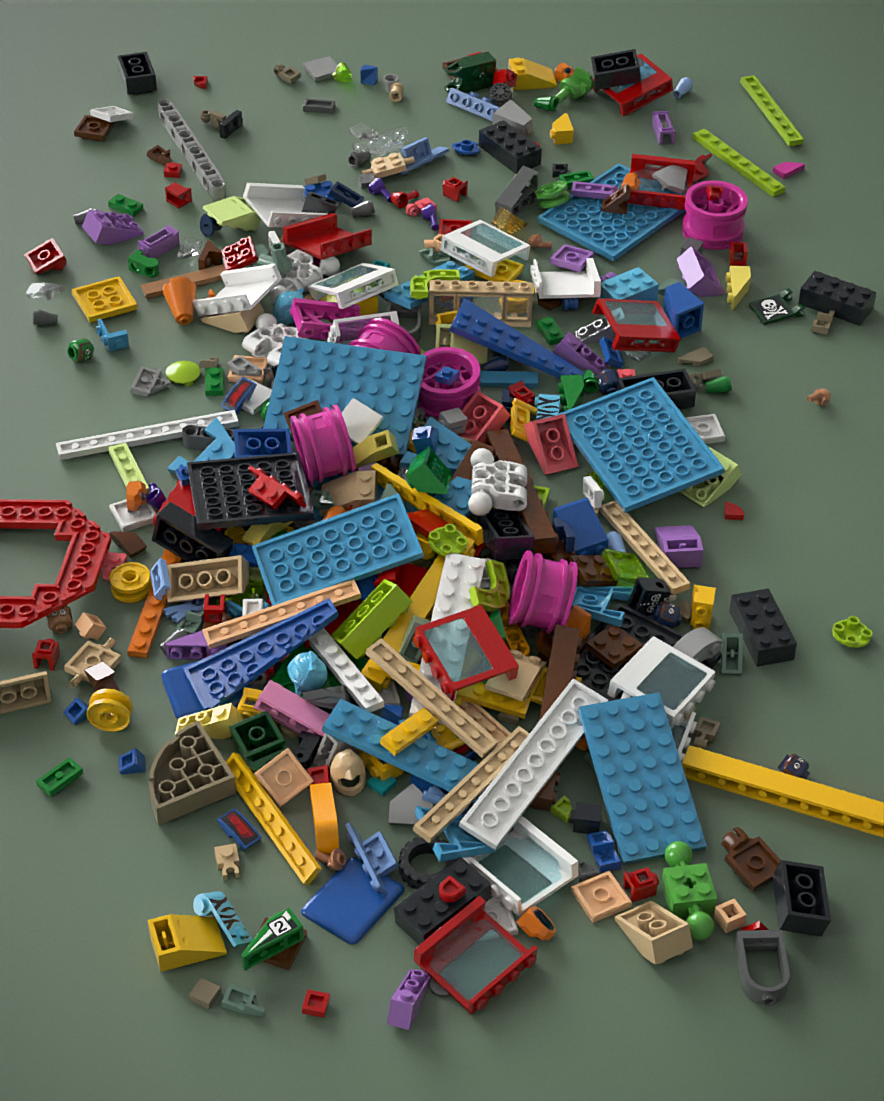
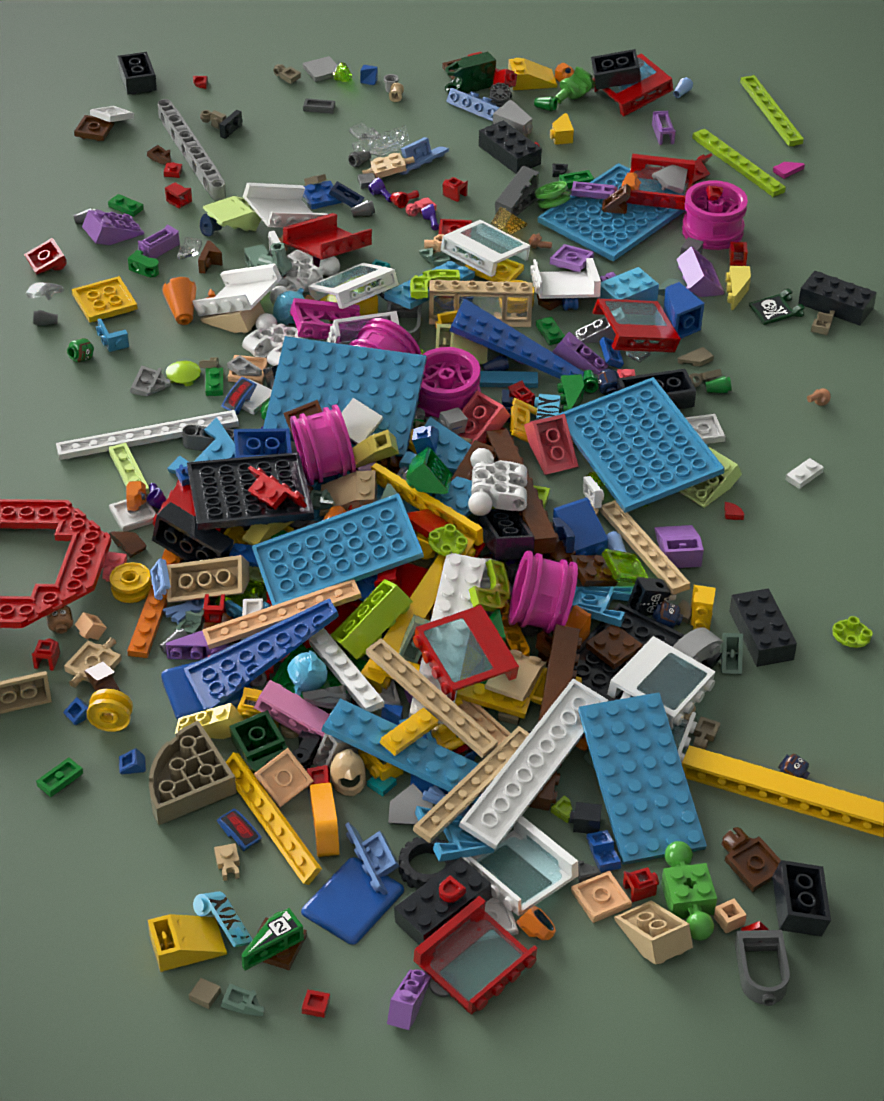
medium nougat tile [140,264,226,299] -> none
red tile [221,236,258,271] -> none
black panel [302,191,340,214] -> none
nougat plate [314,848,346,870] -> none
blue plate [434,366,460,386] -> none
blue animal [452,140,480,155] -> none
none -> white plate [785,458,824,489]

